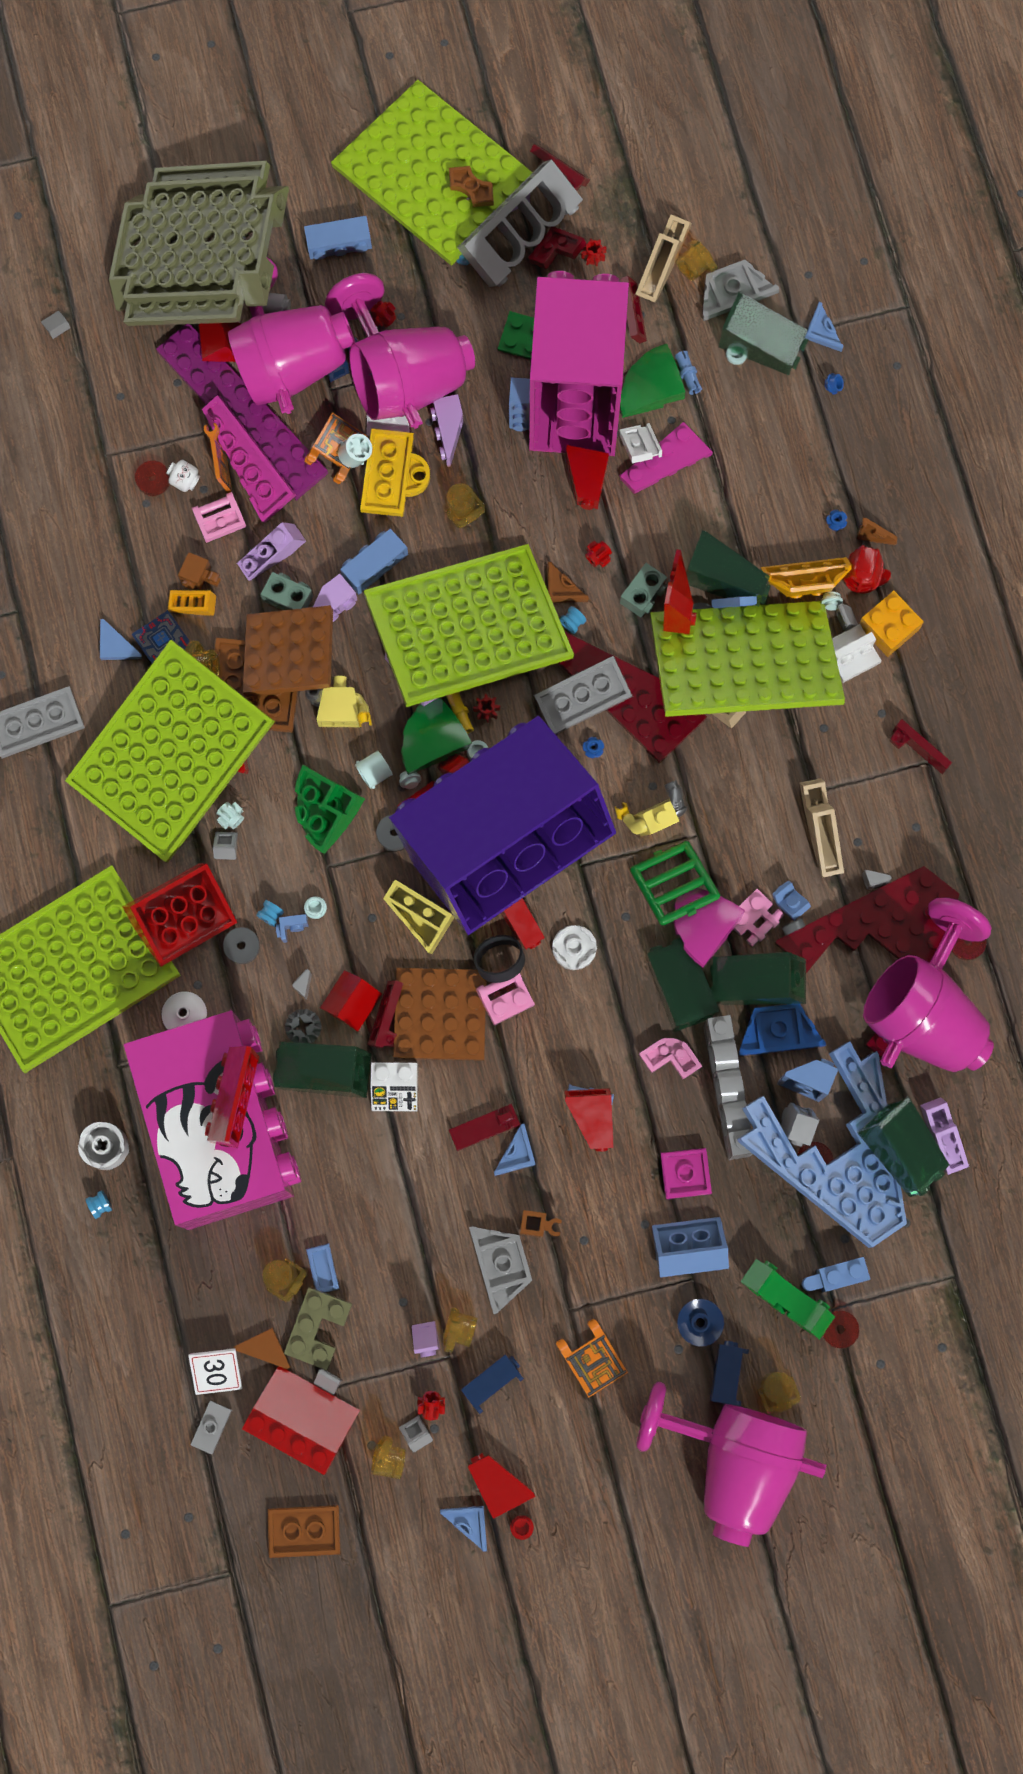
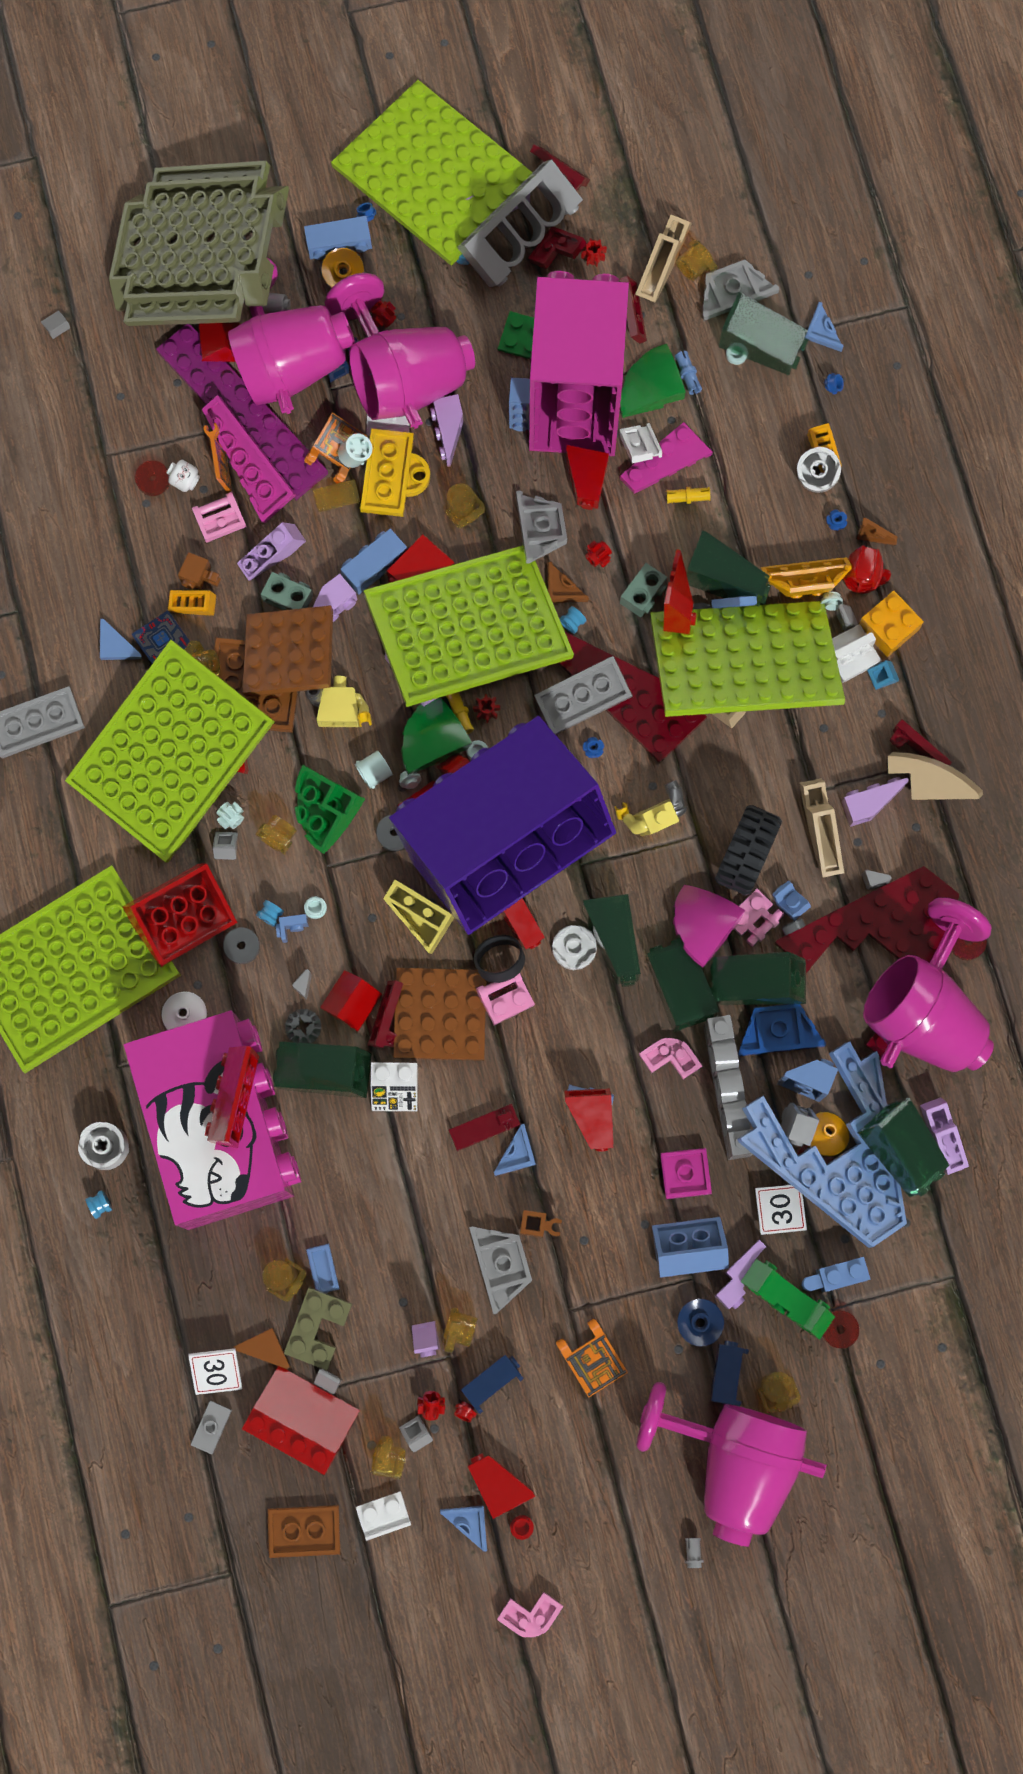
dark orange tile [449,166,494,207] -> none
green bar [630,841,720,925] -> none
none -> clear yellow piece [255,815,297,855]
none -> clear yellow plate [313,479,360,512]
none -> light orange dish [322,248,364,288]
none -> blue plate [356,202,377,222]
none -> white plate [356,1491,411,1541]
none -> red slope [387,534,455,583]
none -> red plate [454,1402,477,1422]
none -> bright pink plate [497,1592,563,1637]
none -> light grey wing [516,491,567,563]
none -> clear green slope [582,894,641,987]
none -> yellow pin [667,487,711,504]
none -> light grey pin [685,1538,704,1568]
none -> black tyre [715,805,782,895]
none -> lavender slope [715,1240,766,1310]
none -> white piece [755,1185,807,1235]
none -> white brick [797,447,841,493]
none -> light orange slope [807,423,842,473]
none -> light orange dish [808,1112,849,1156]
none -> lavender slope [841,777,909,827]
none -> dark azure slope [867,660,899,690]
none -> tan slope [888,752,983,800]

